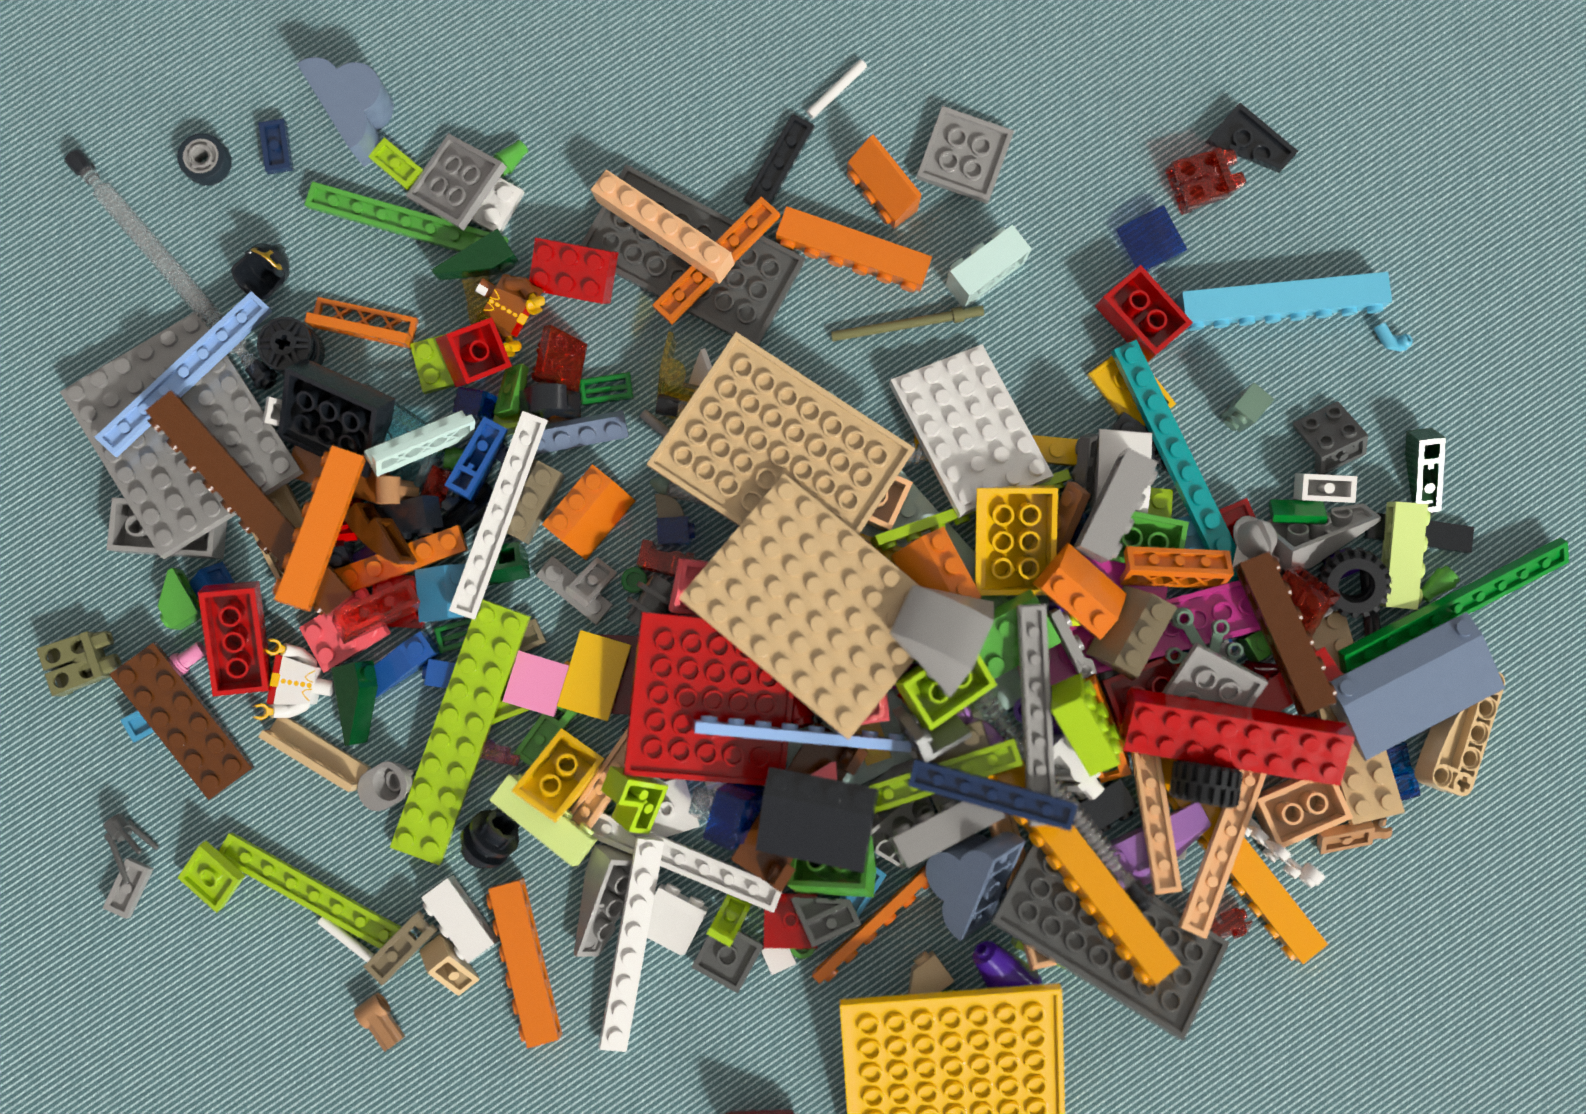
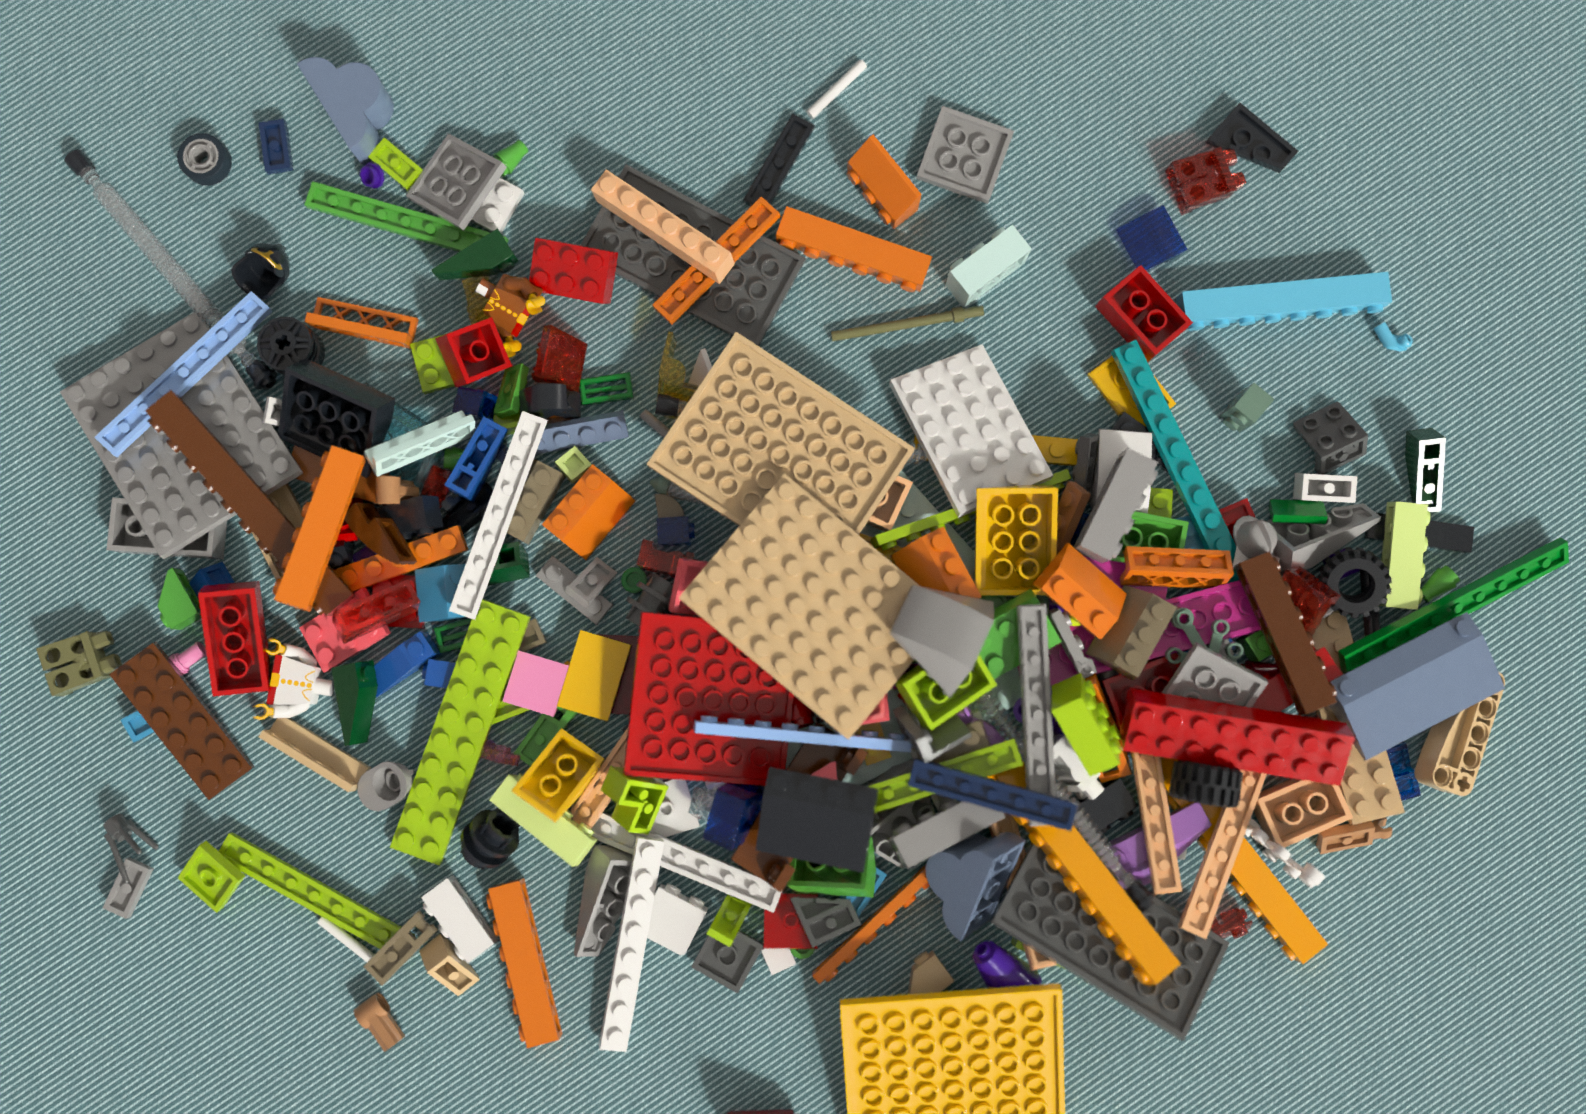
none -> dark purple plate [360,162,384,189]
none -> yellowish green plate [555,446,592,484]

